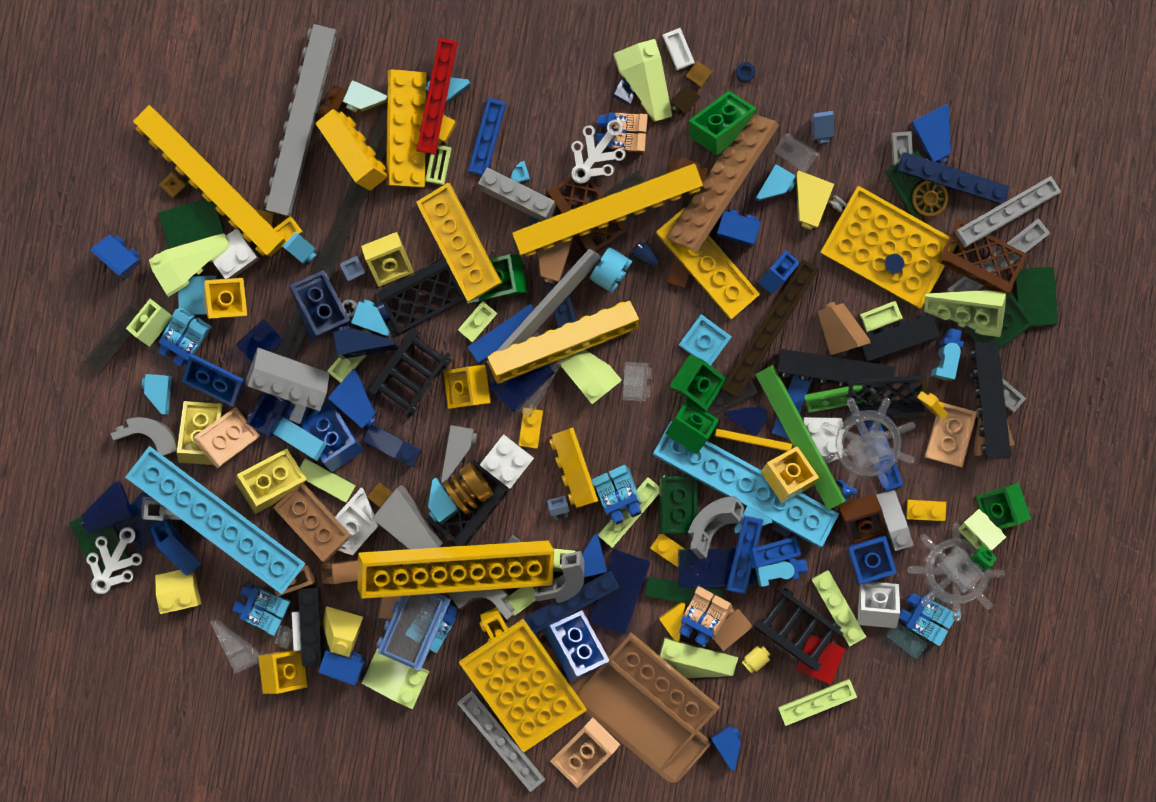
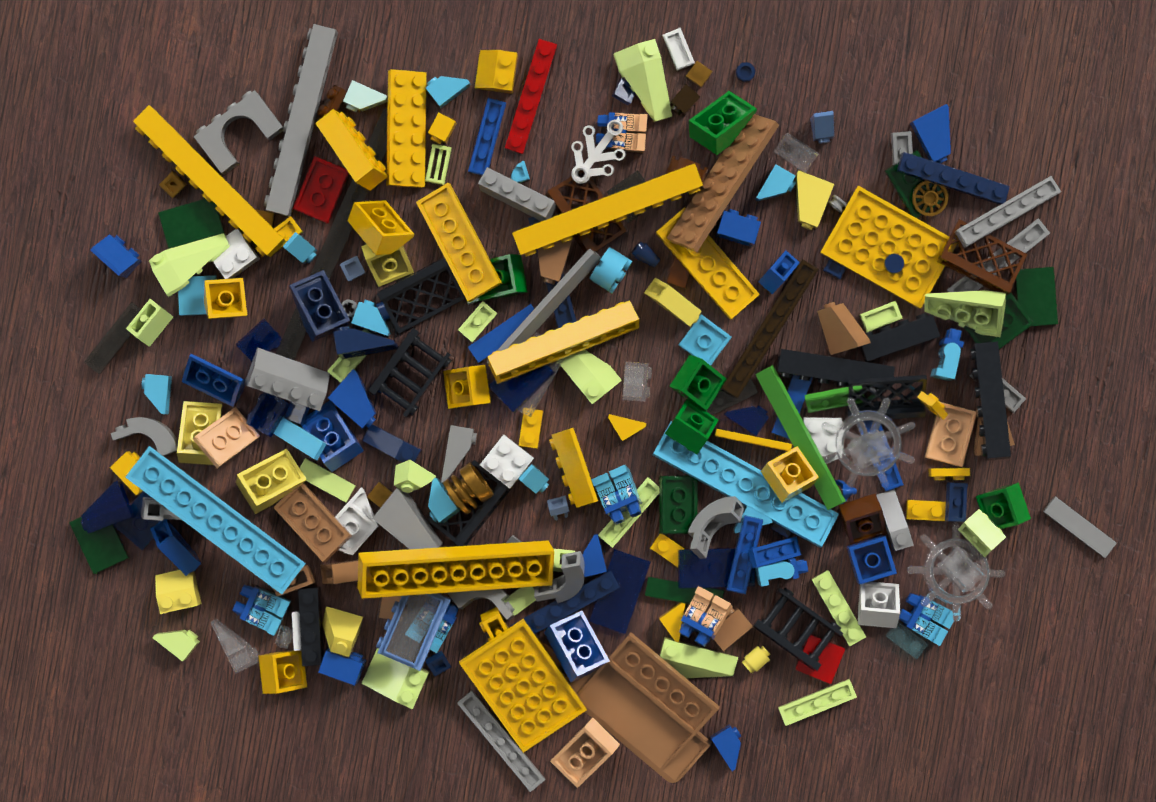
white plant [87,527,142,594] -> none
hips [158,307,212,367] -> none
red tile [416,38,458,155] -> none
green bracket [966,546,997,575] -> none
none -> yellow slope [110,451,143,495]
none -> yellowish green slope [153,630,200,662]
none -> light grey arch [194,90,284,175]
none -> red tile [293,156,349,224]
none -> yellow slope [348,200,414,255]
none -> yellowish green slope [394,460,436,493]
none -> dark blue plate [425,650,451,676]
none -> yellow slope [475,50,518,94]
none -> red plate [505,39,557,154]
none -> medium azure slope [519,464,549,493]
none -> yellow slope [608,414,646,441]
none -> light yellow slope [644,278,702,327]
none -> dark blue tile [823,259,846,279]
none -> yellow plate [928,468,970,480]
none -> dark blue plate [945,482,968,522]
none -> light grey tile [1043,496,1116,558]

